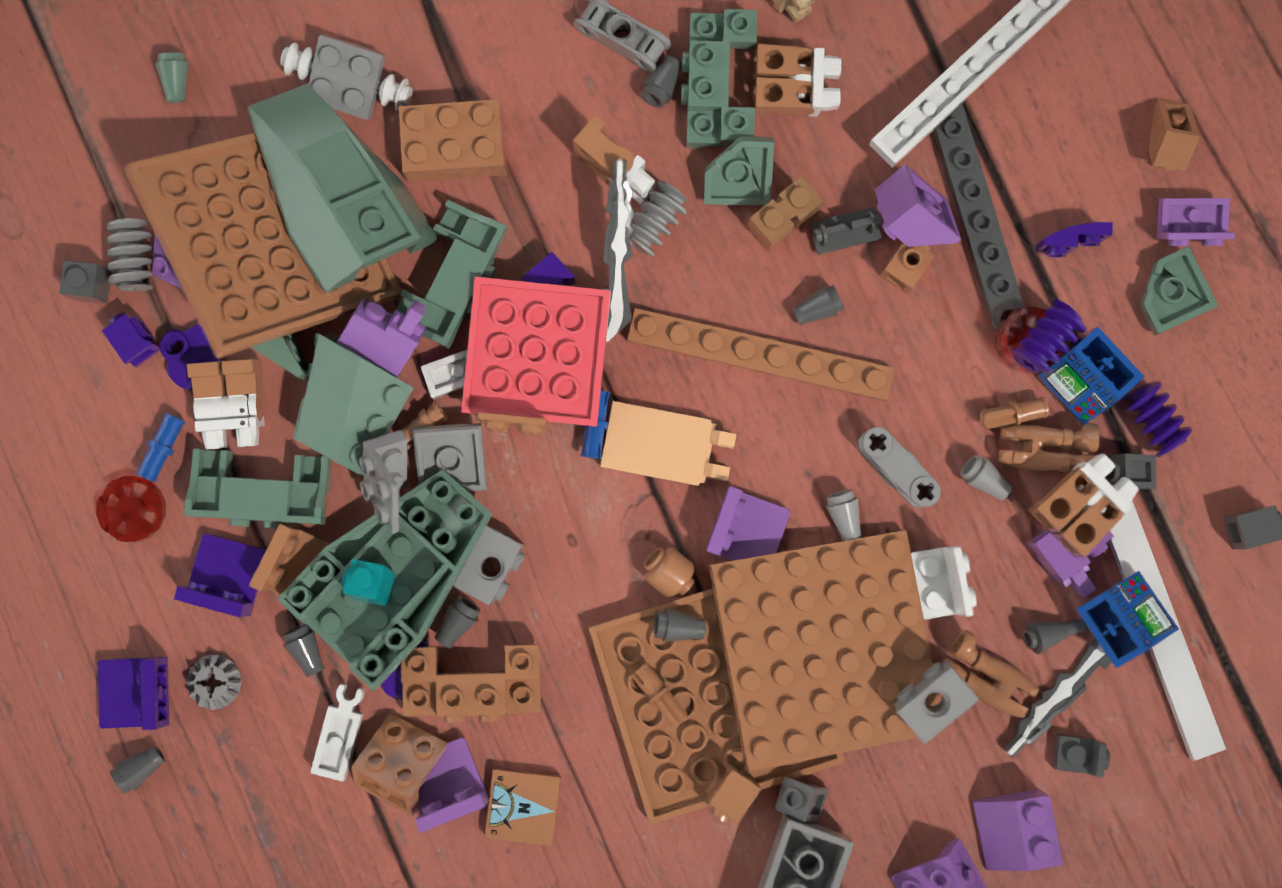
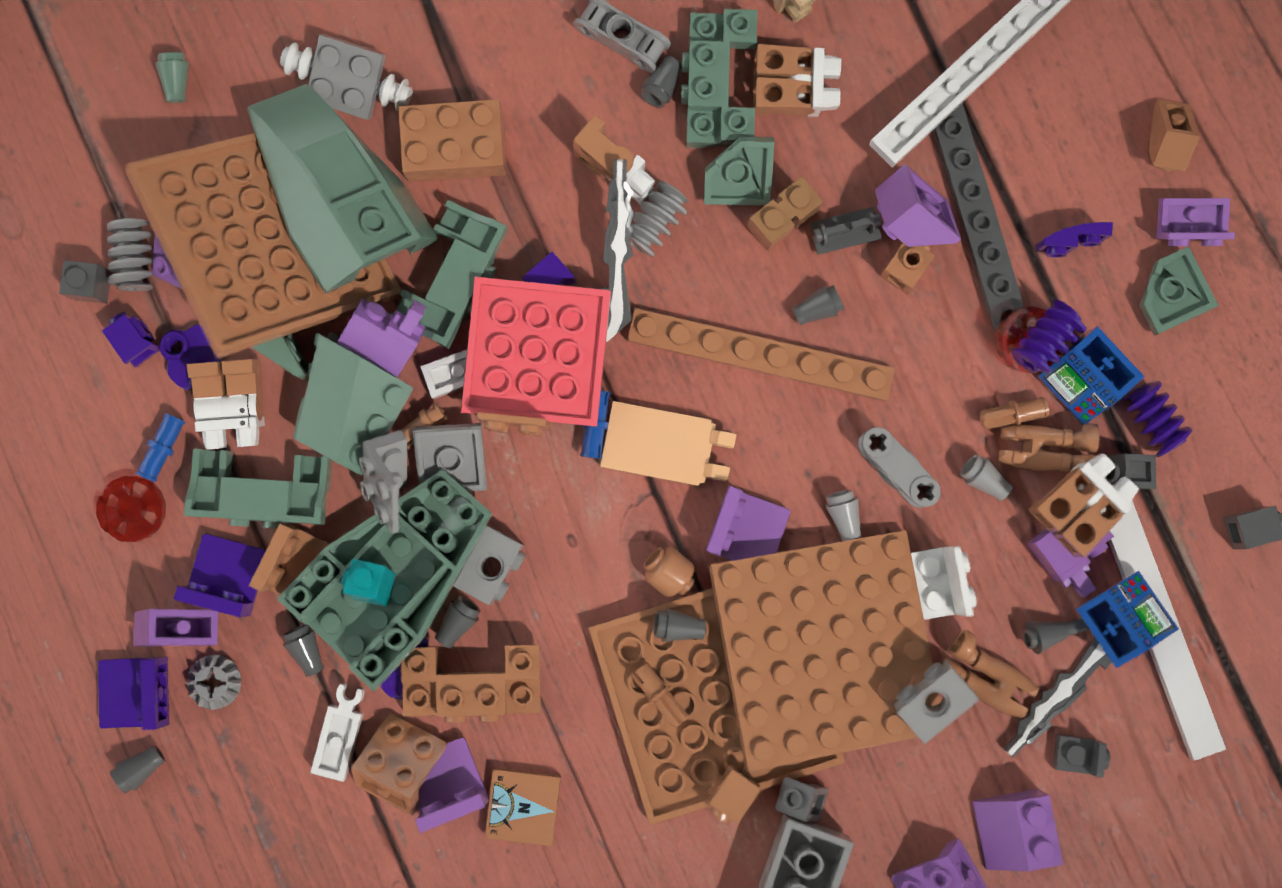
none -> medium lavender hinge [133,609,218,646]

